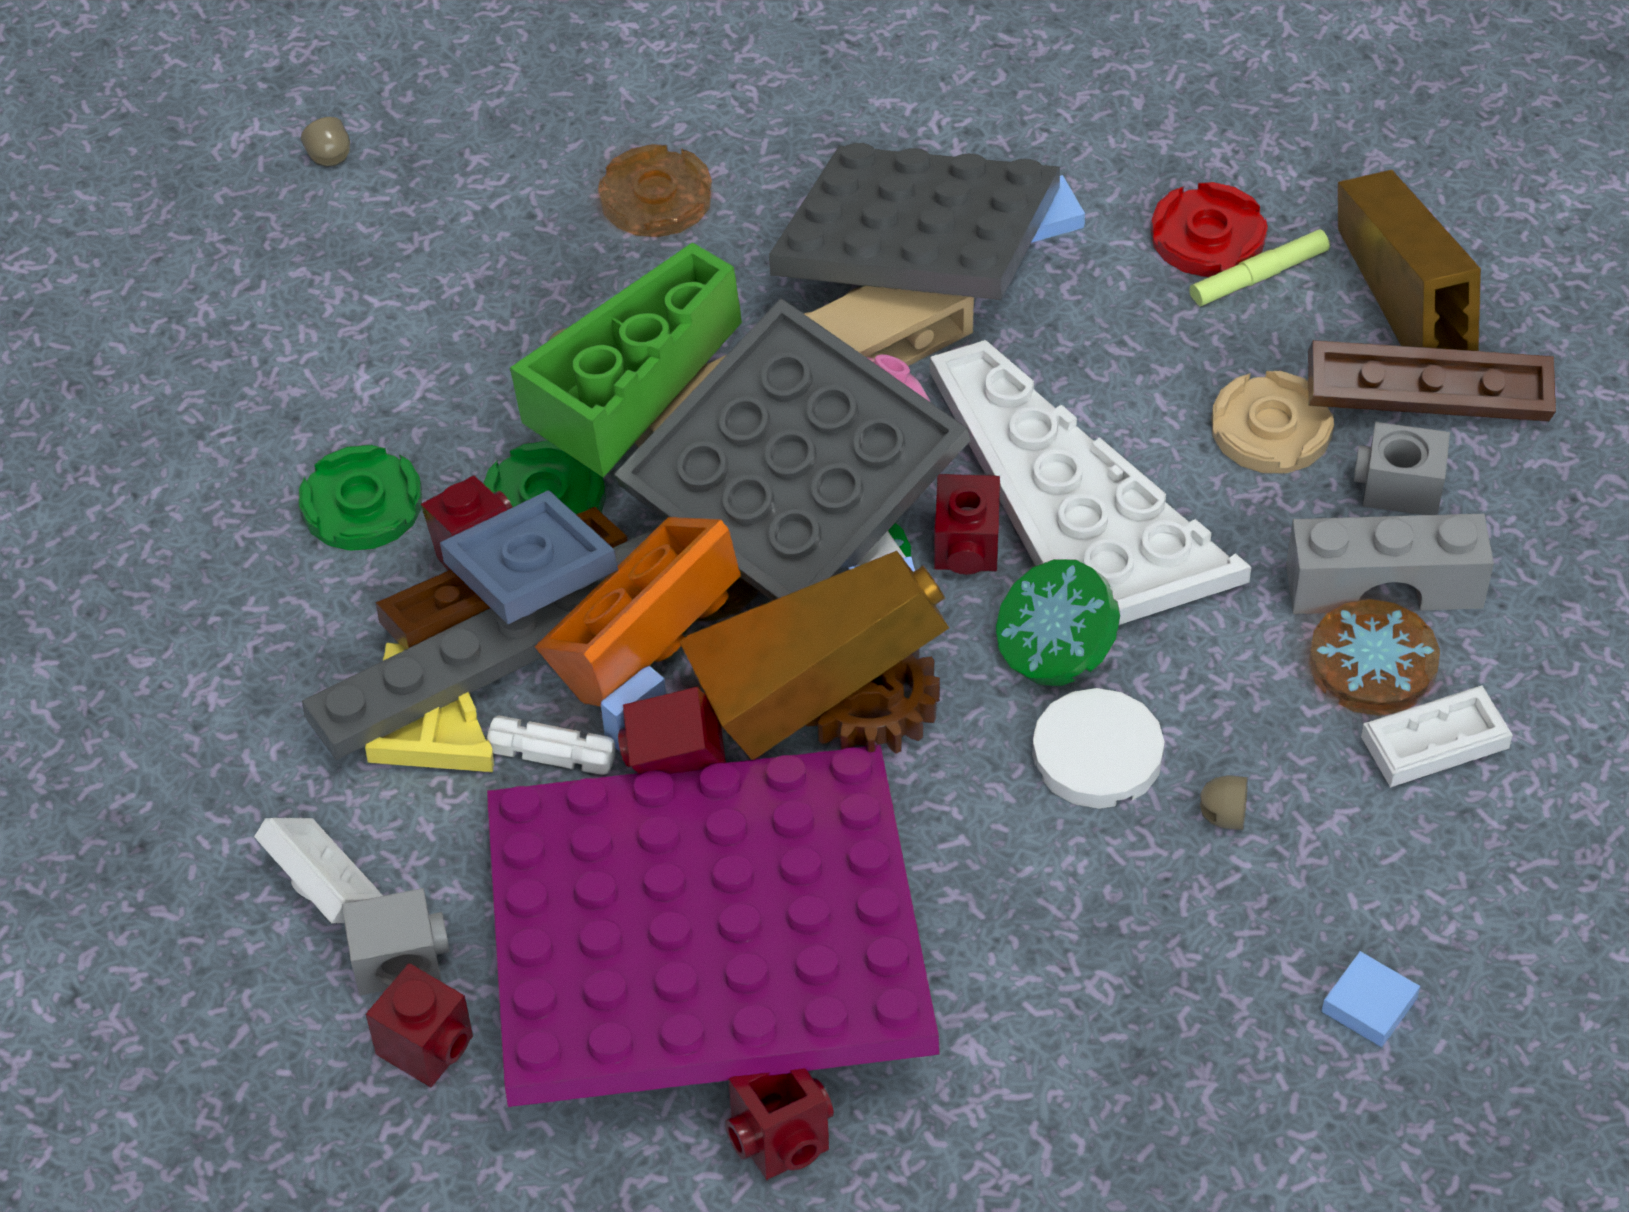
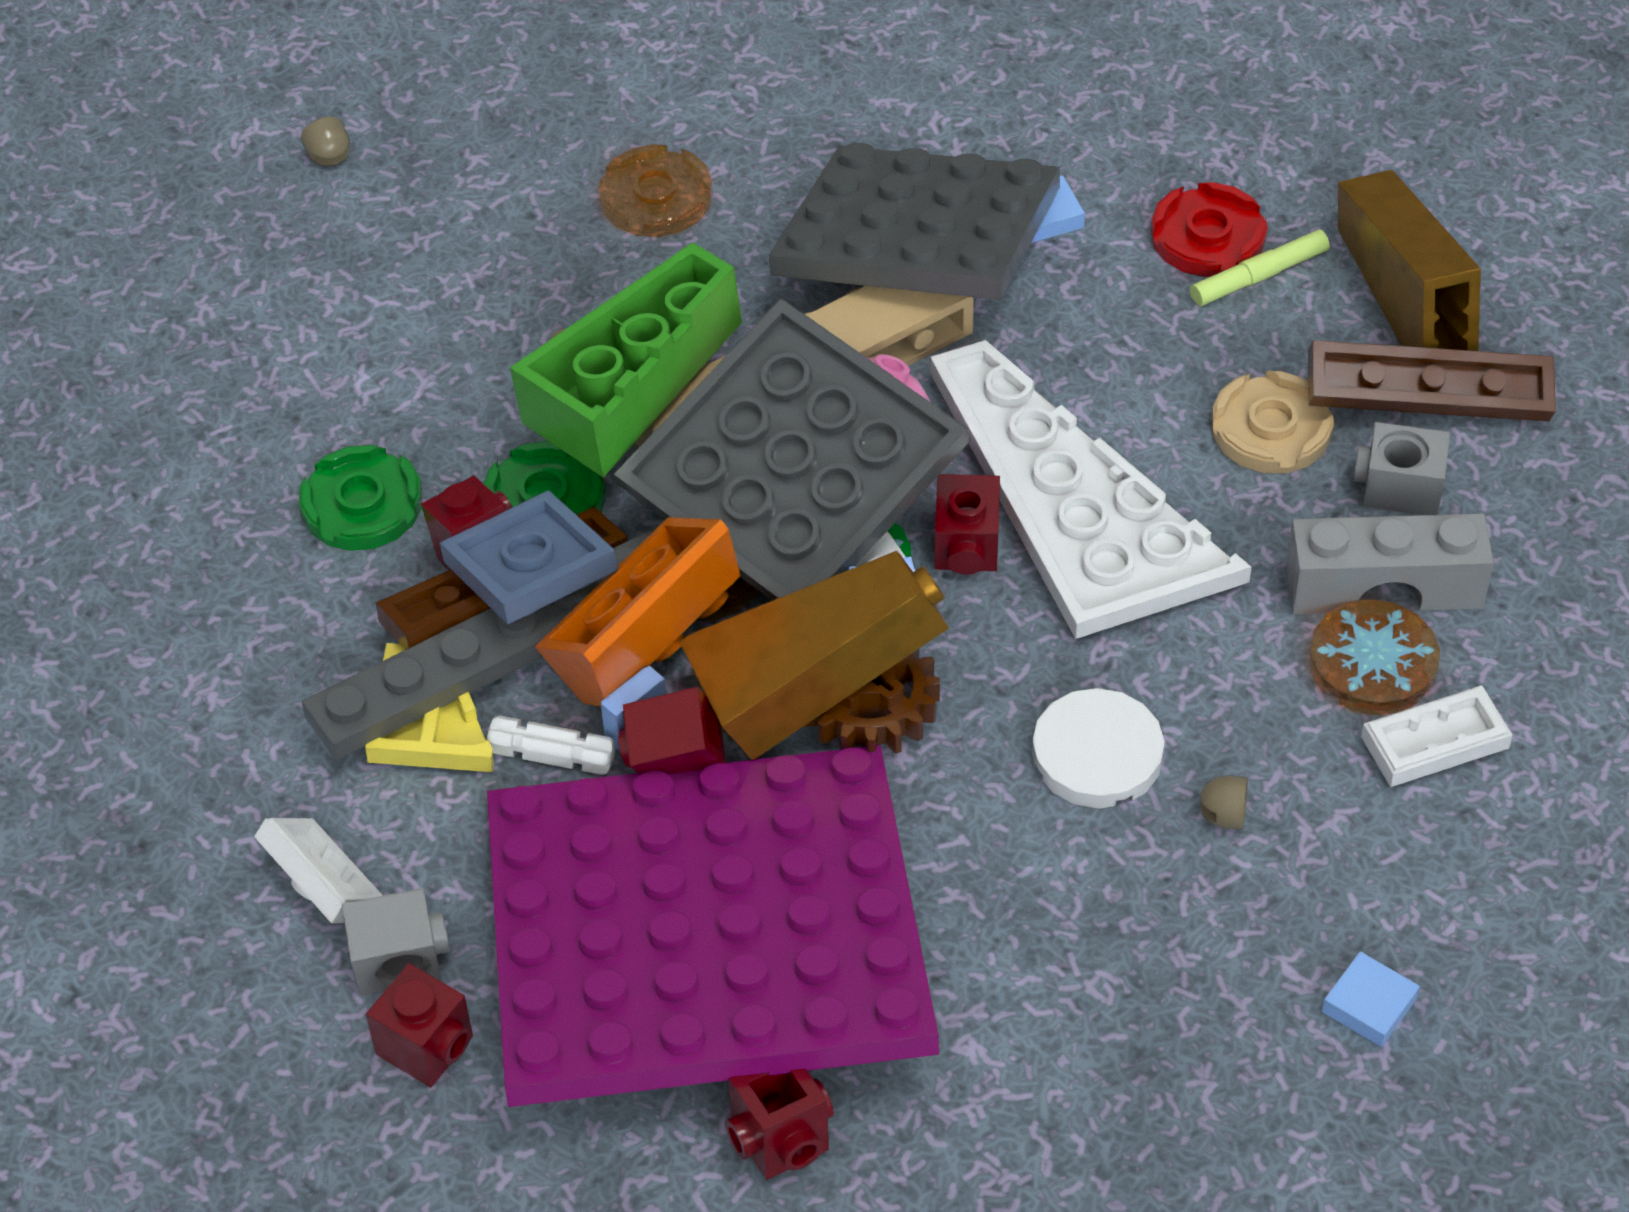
green tile [996,559,1120,686] -> none

